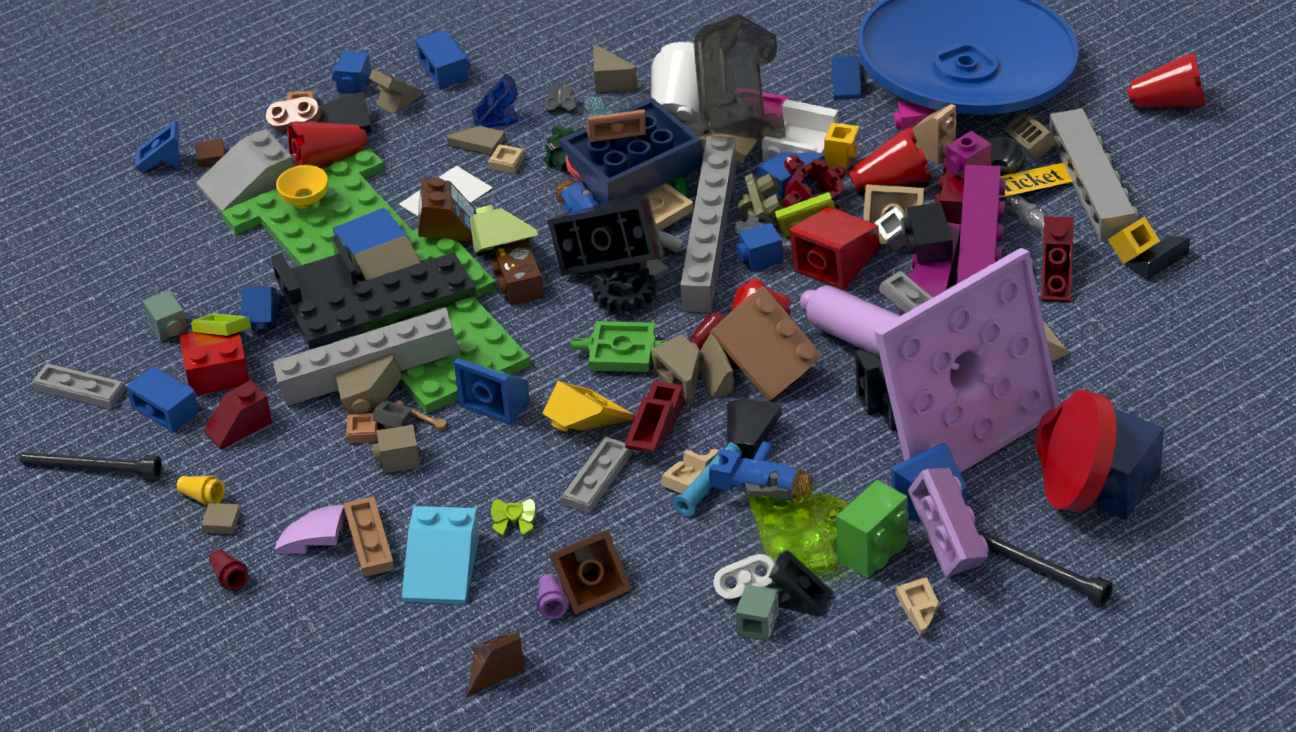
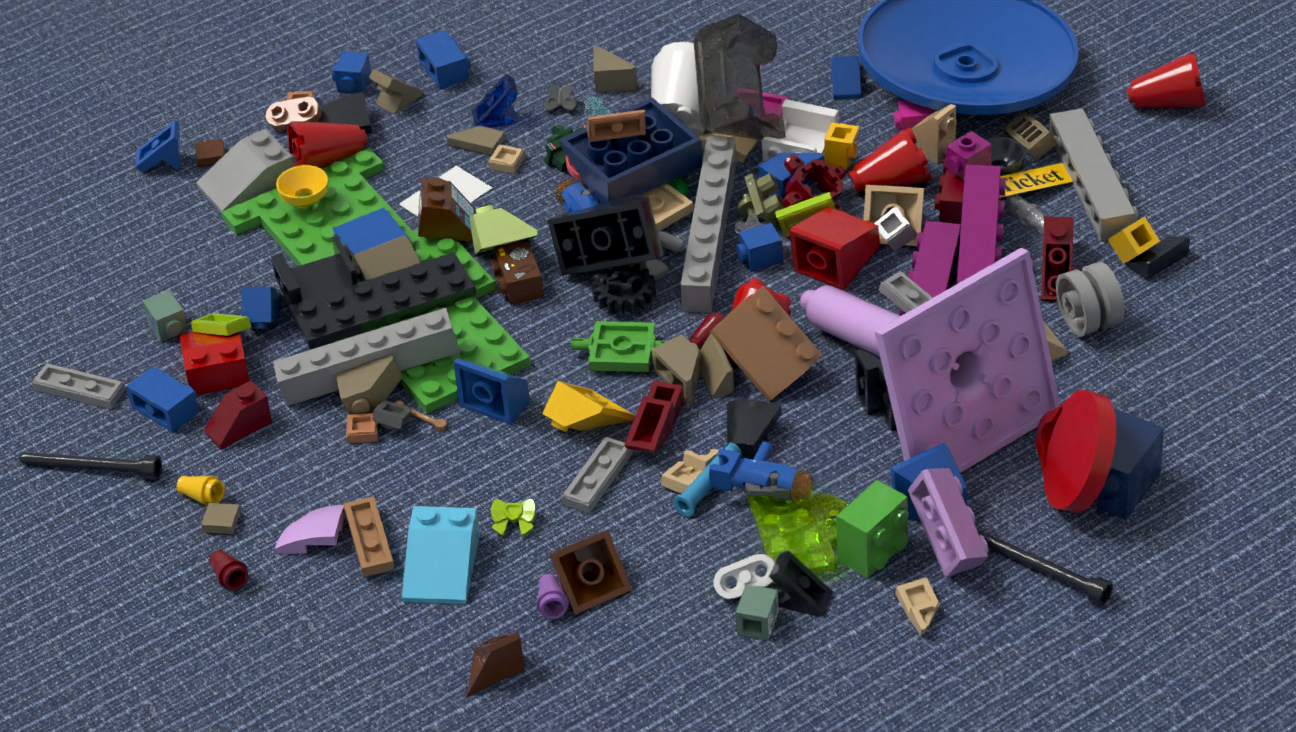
dark tan brick [372,425,420,474] -> none
black brick [901,202,953,265] -> none
none -> light grey wheel [1056,261,1125,337]

